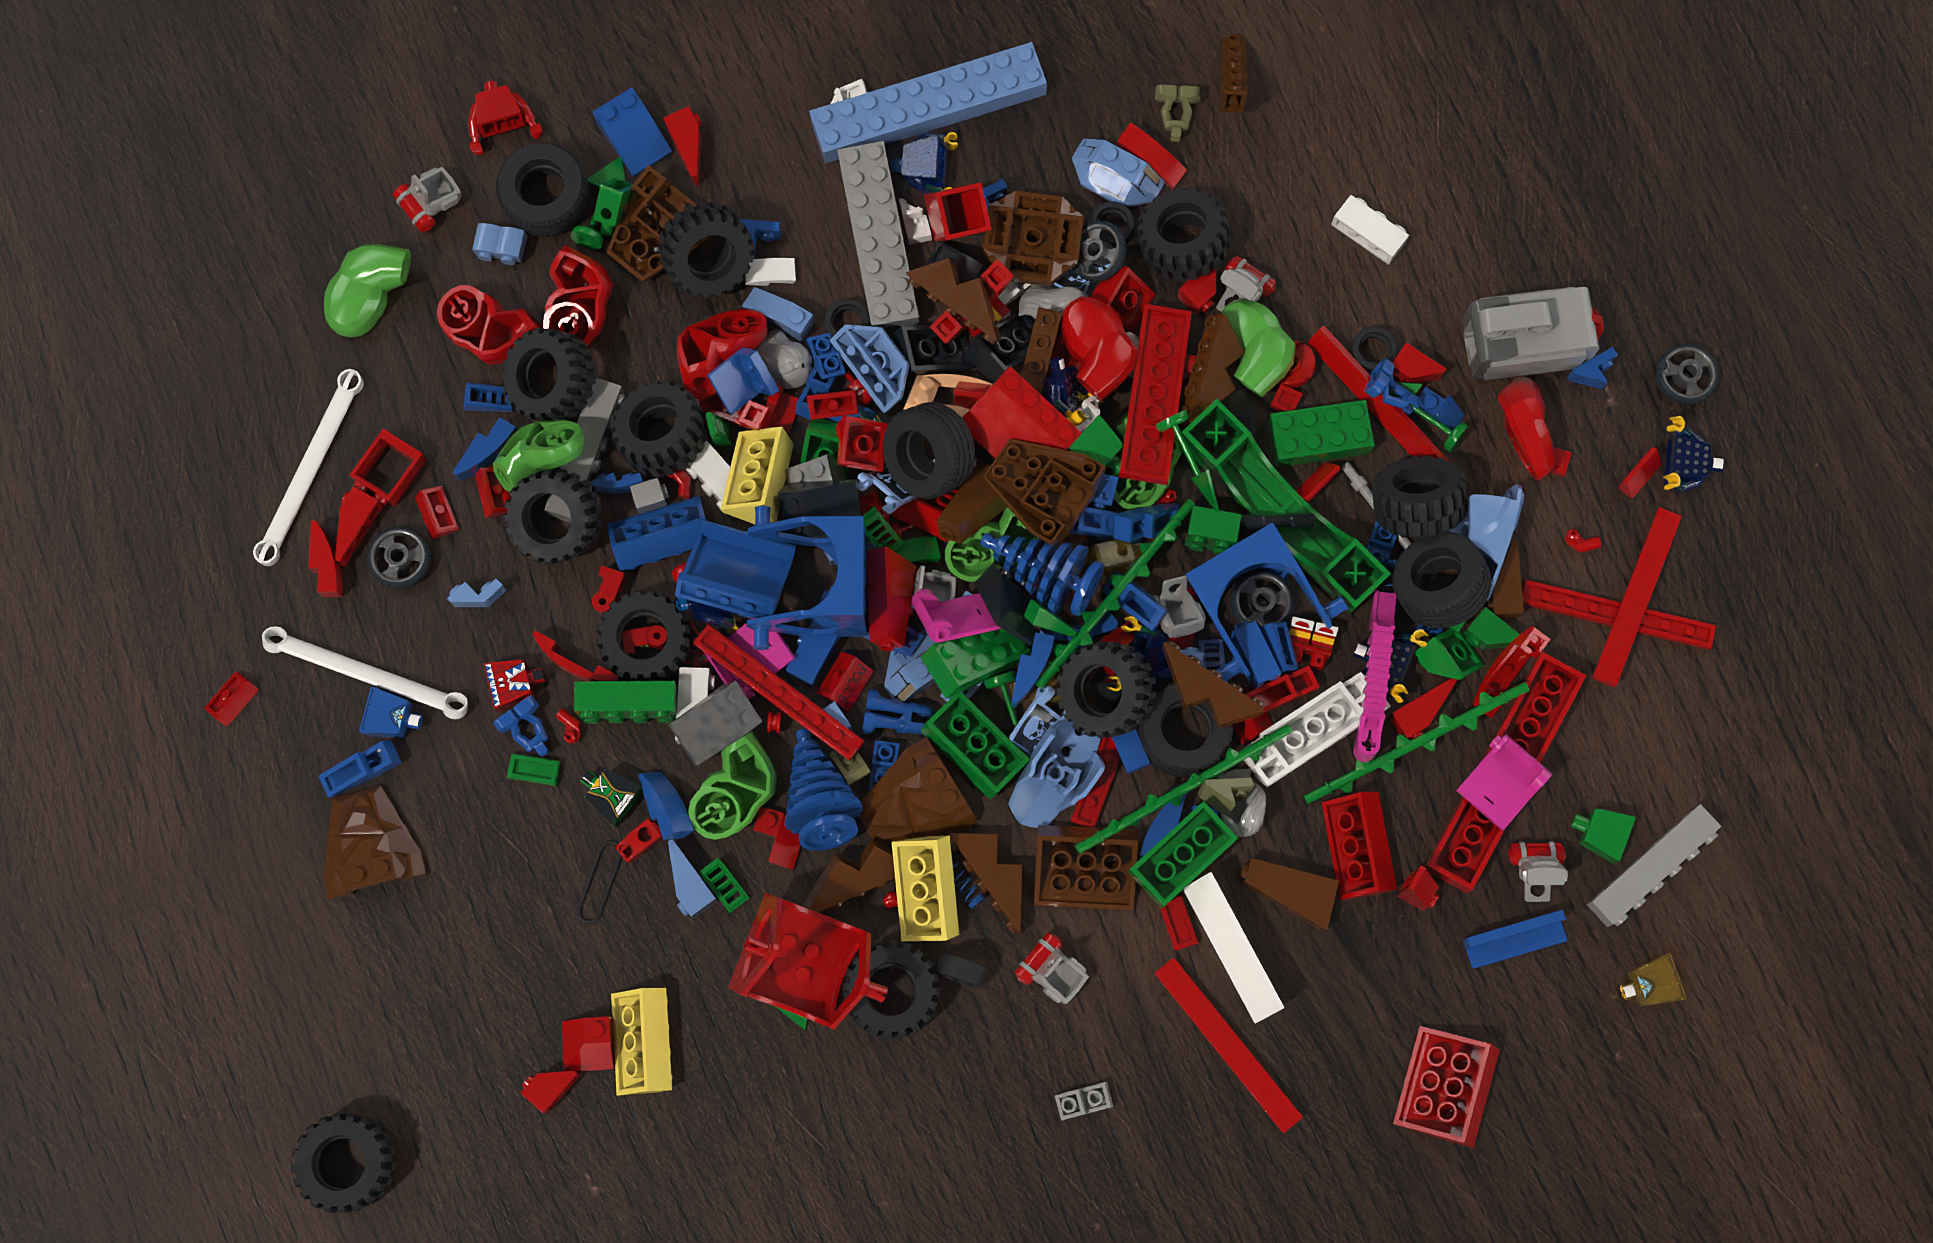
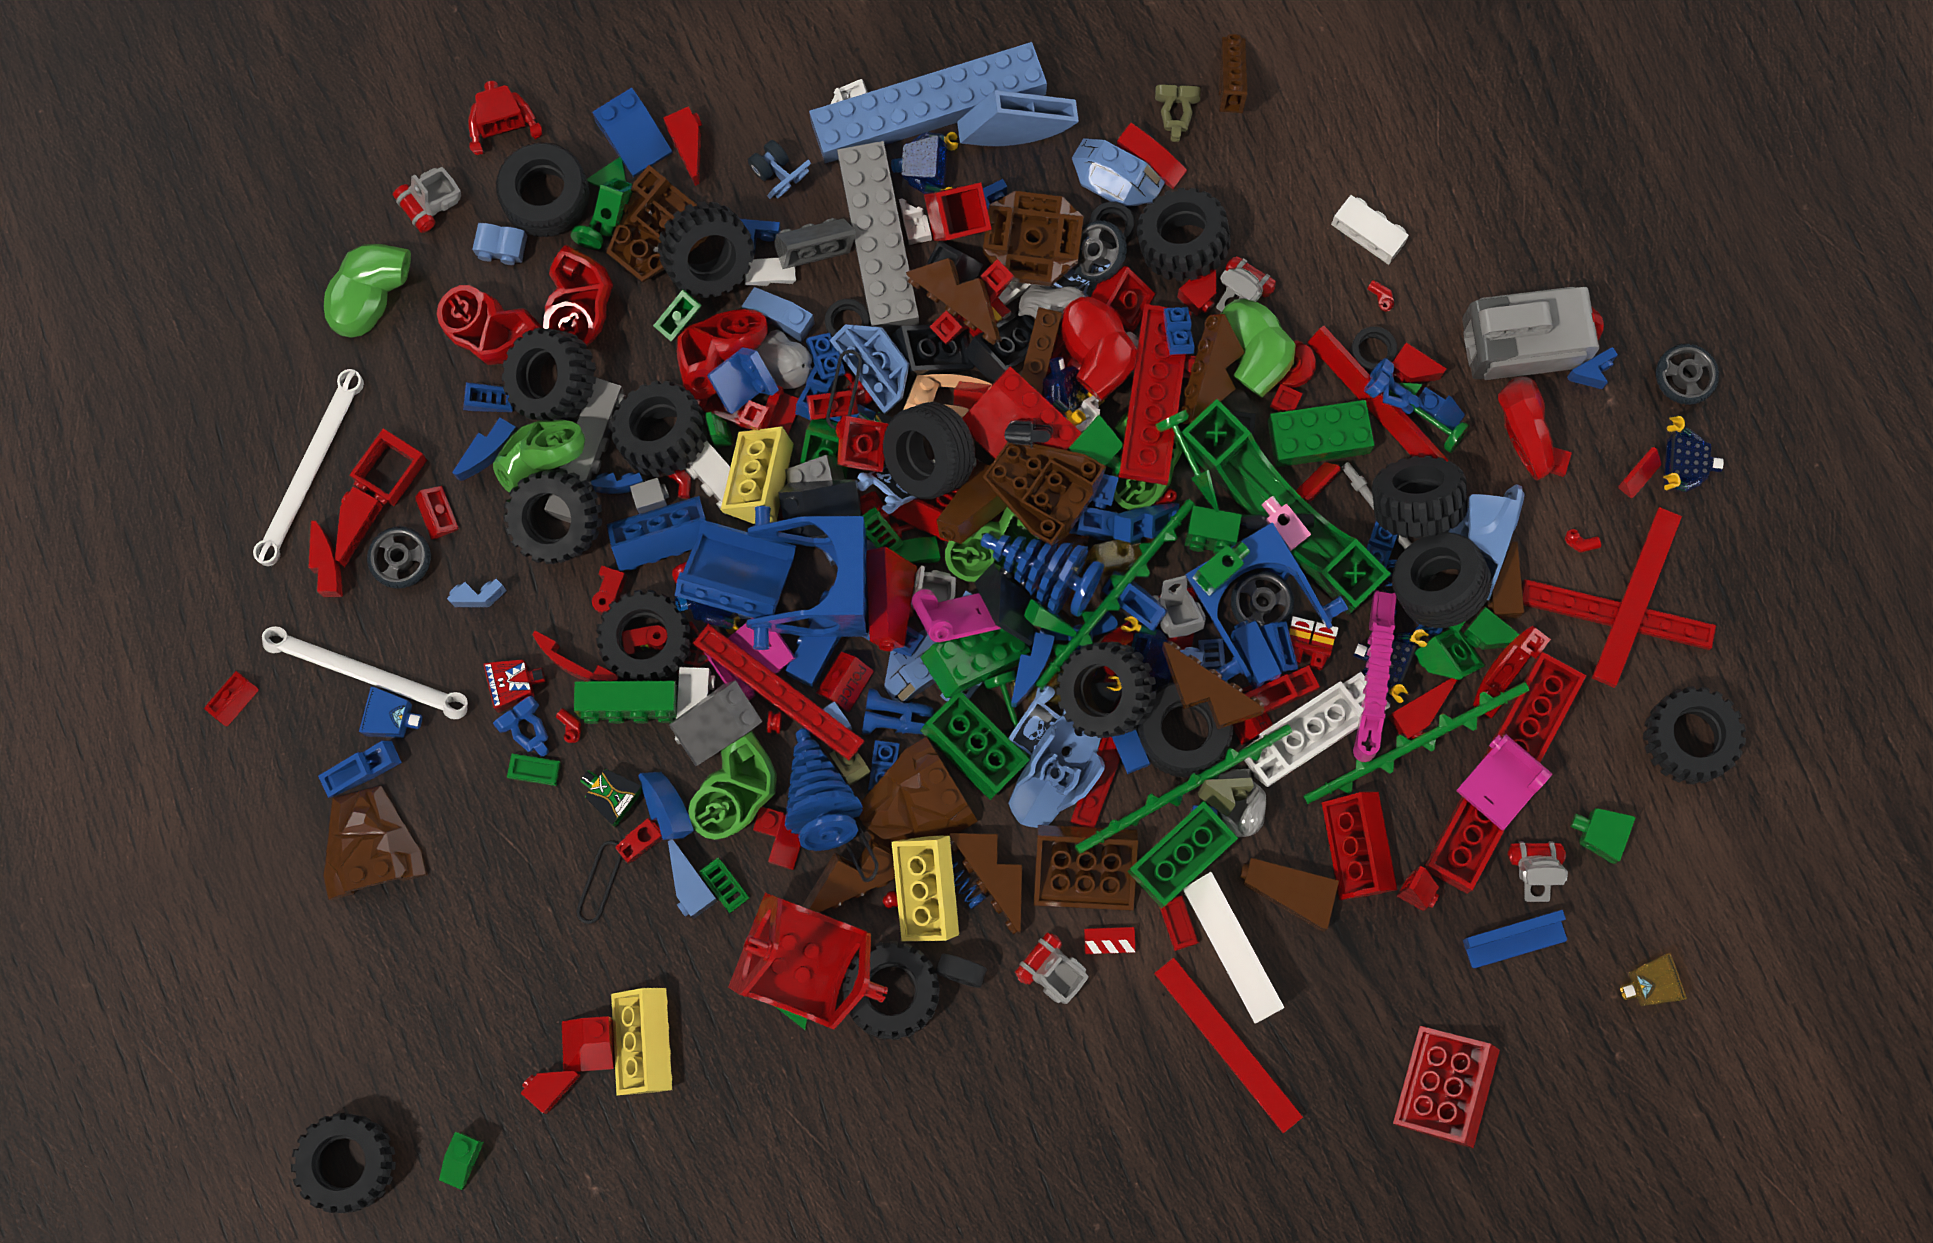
red slope [475,467,511,518] -> none
light grey slope [1055,1082,1113,1120] -> none
blue slope [1137,794,1186,858] -> none
light grey brick [1586,804,1721,927] -> none
none -> green slope [439,1132,484,1190]
none -> green slope [653,289,702,342]
none -> plate [748,140,811,199]
none -> dark grey slope [774,218,856,269]
none -> black piece [826,350,862,430]
none -> black piece [845,821,879,882]
none -> medium blue brick [957,90,1079,146]
none -> black arm [1004,418,1053,448]
none -> red tile [1084,927,1135,955]
none -> blue slope [1164,307,1195,355]
none -> green torso [1193,541,1250,596]
none -> bright pink torso [1262,496,1311,551]
none -> red arm [1367,280,1394,312]
none -> black tyre [1643,686,1746,784]

